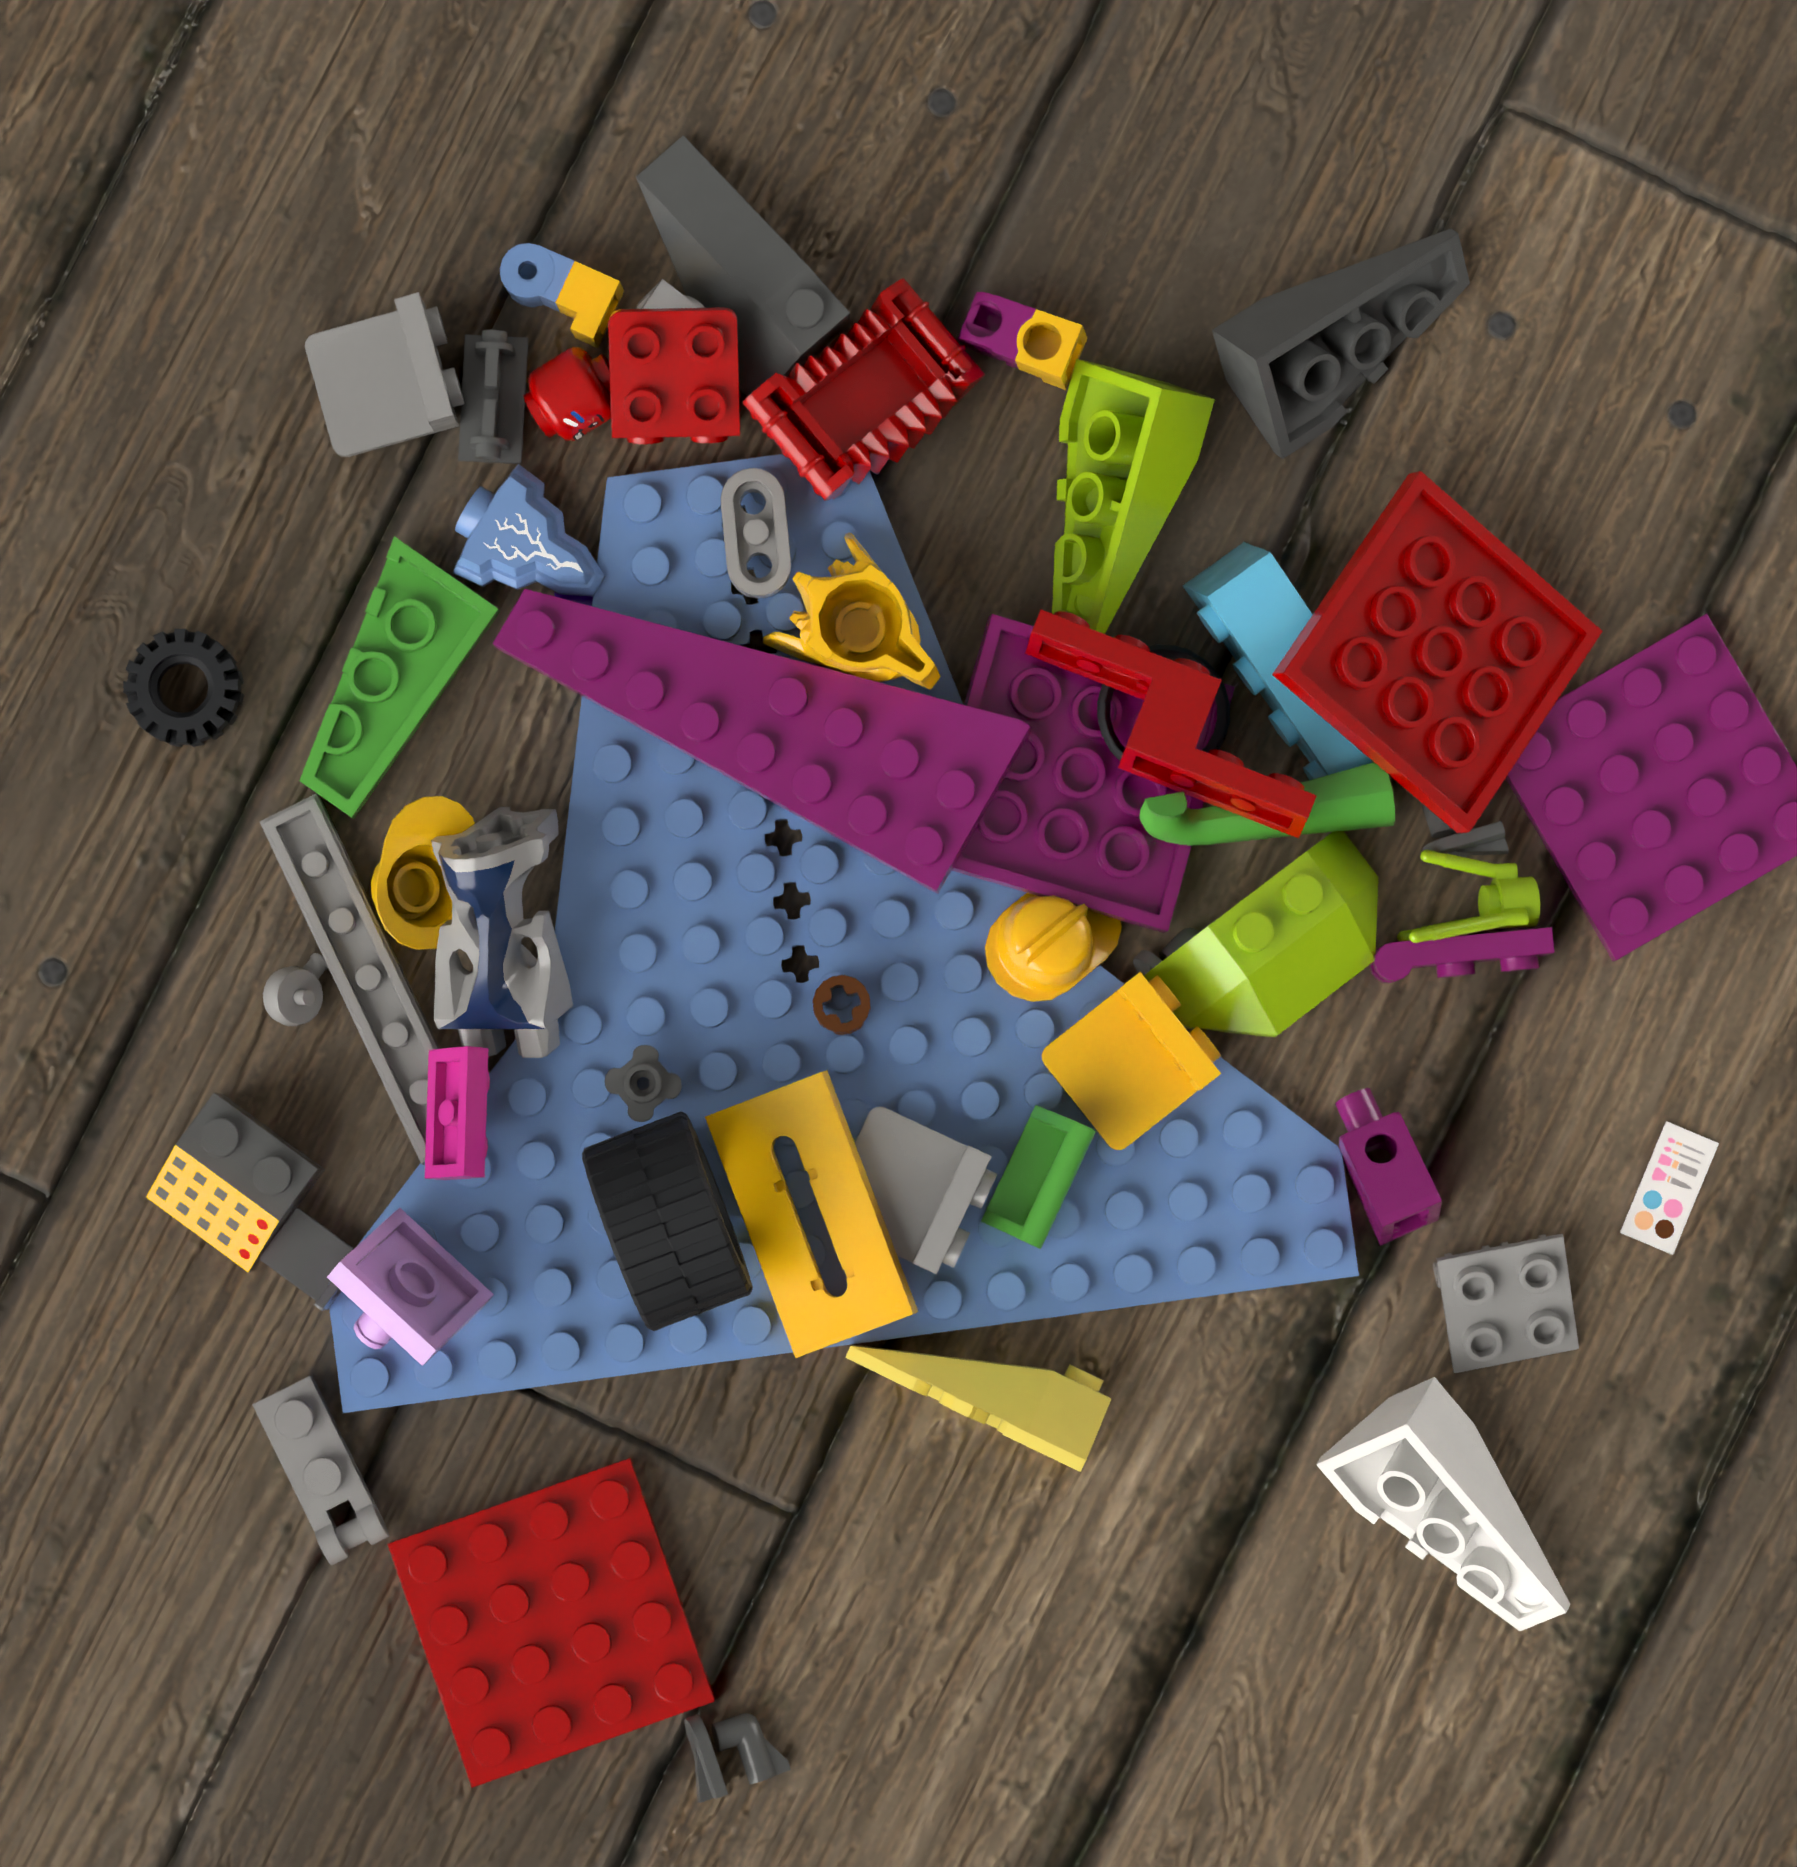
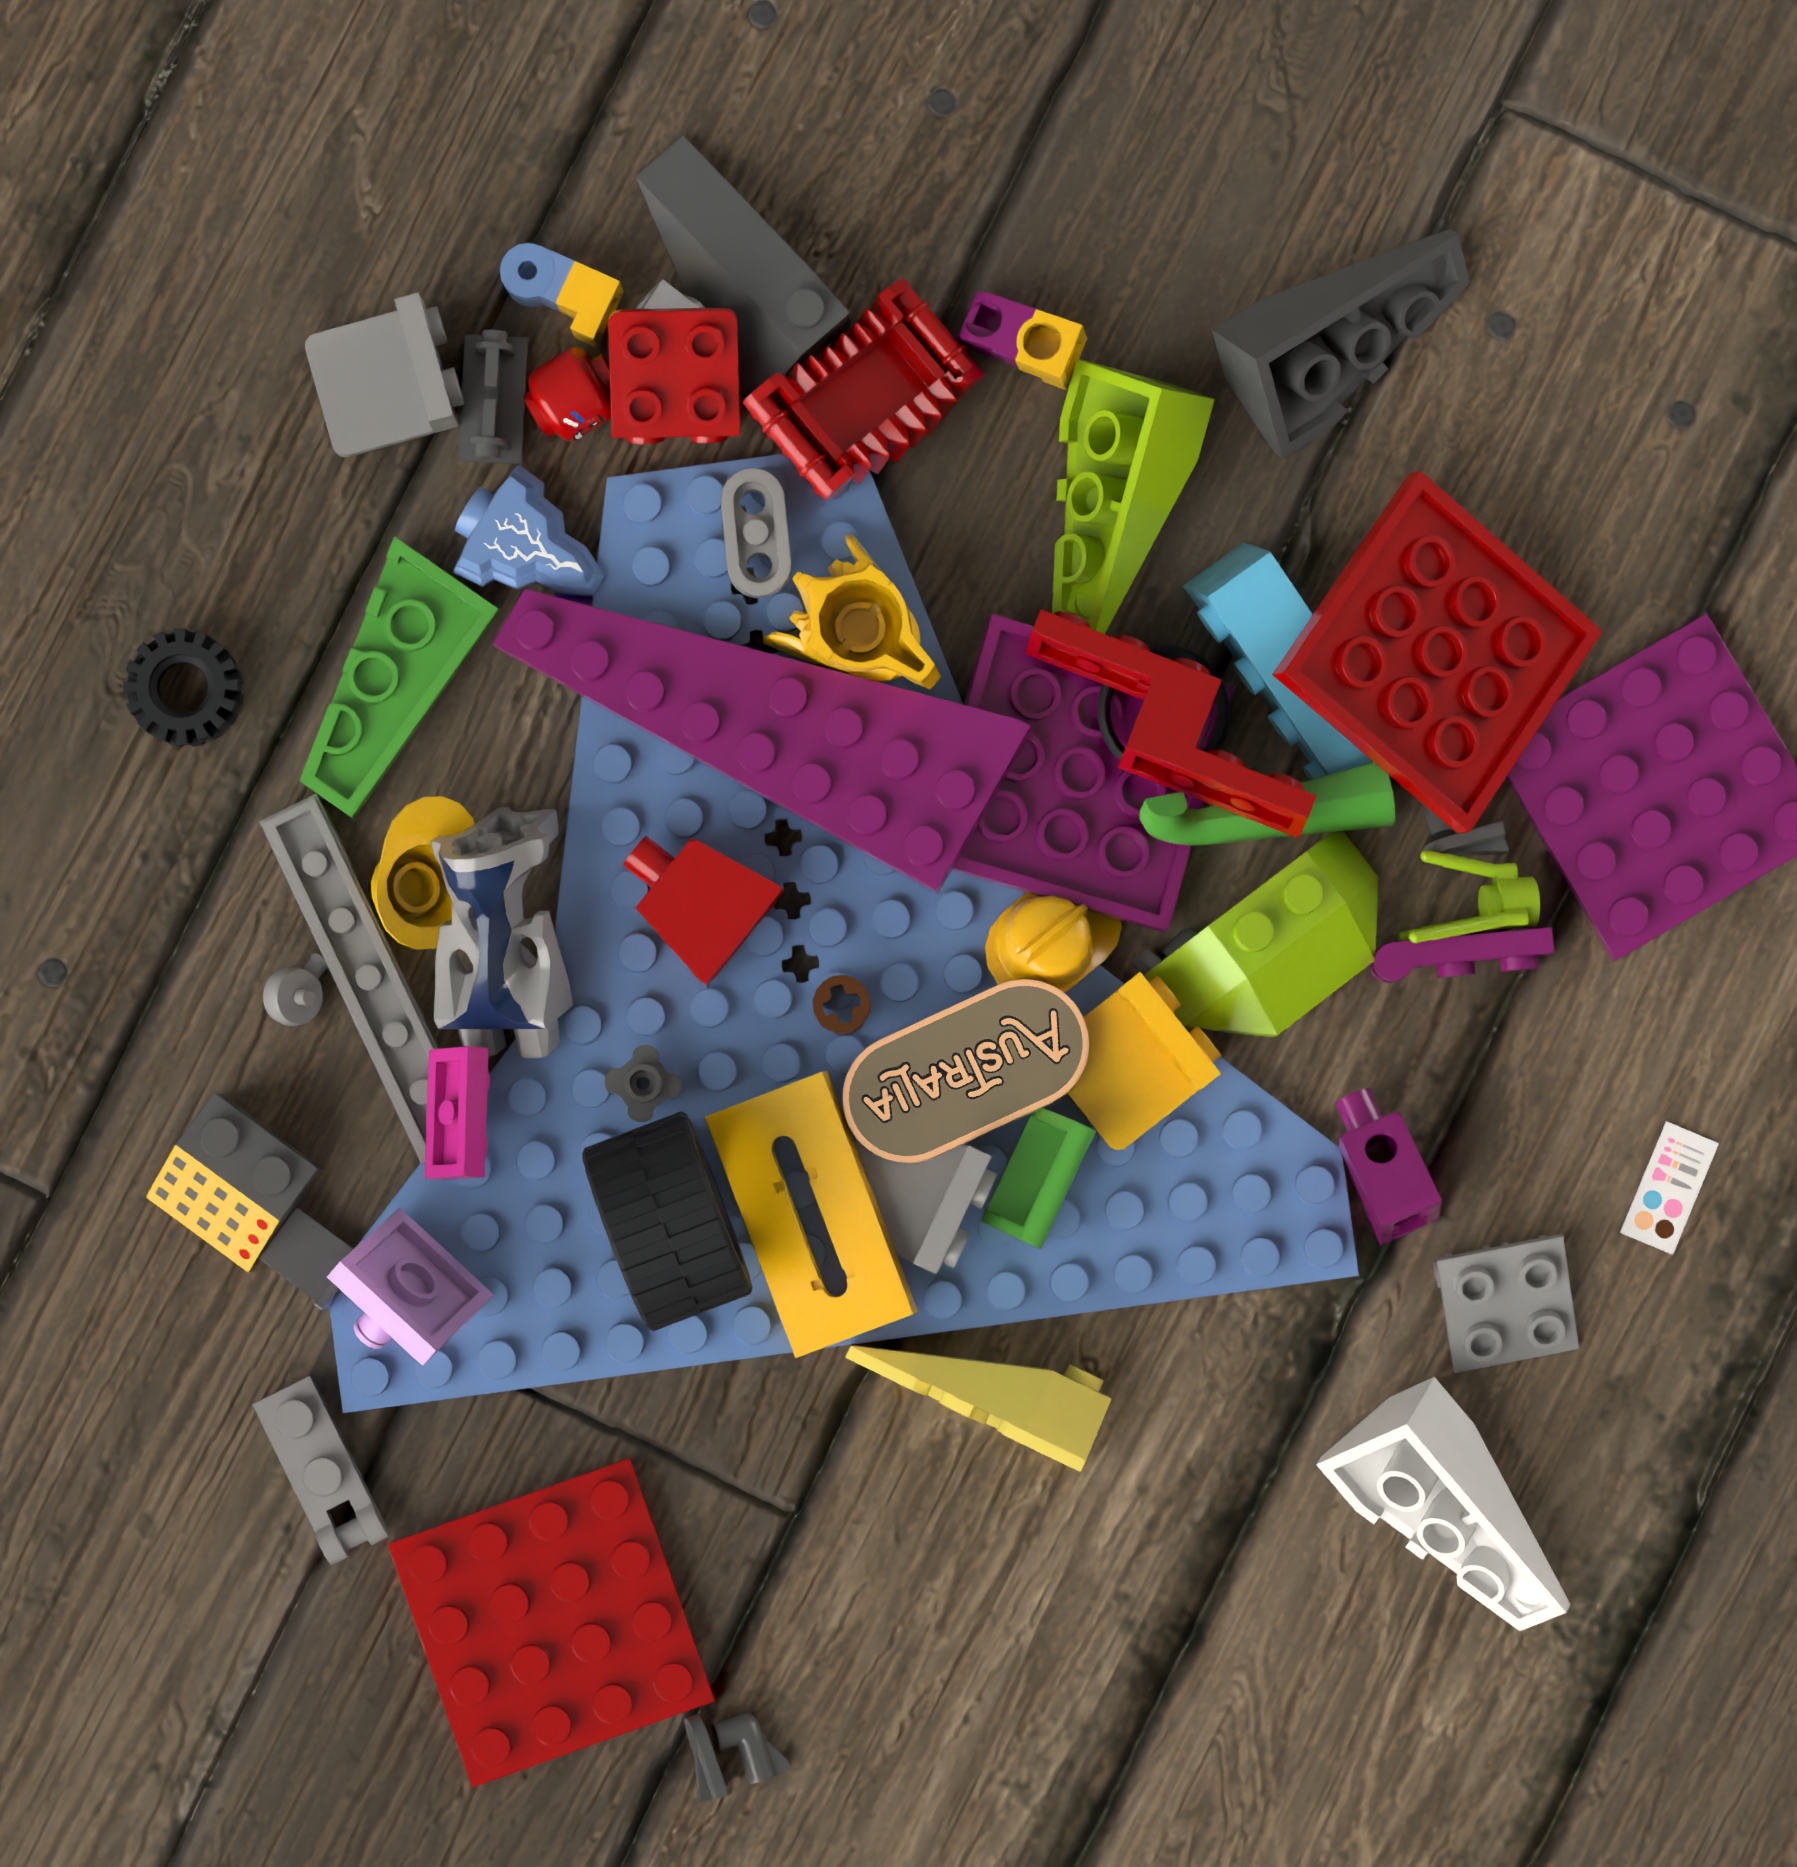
none -> red torso [623,835,784,988]
none -> dark tan tile [843,979,1089,1164]

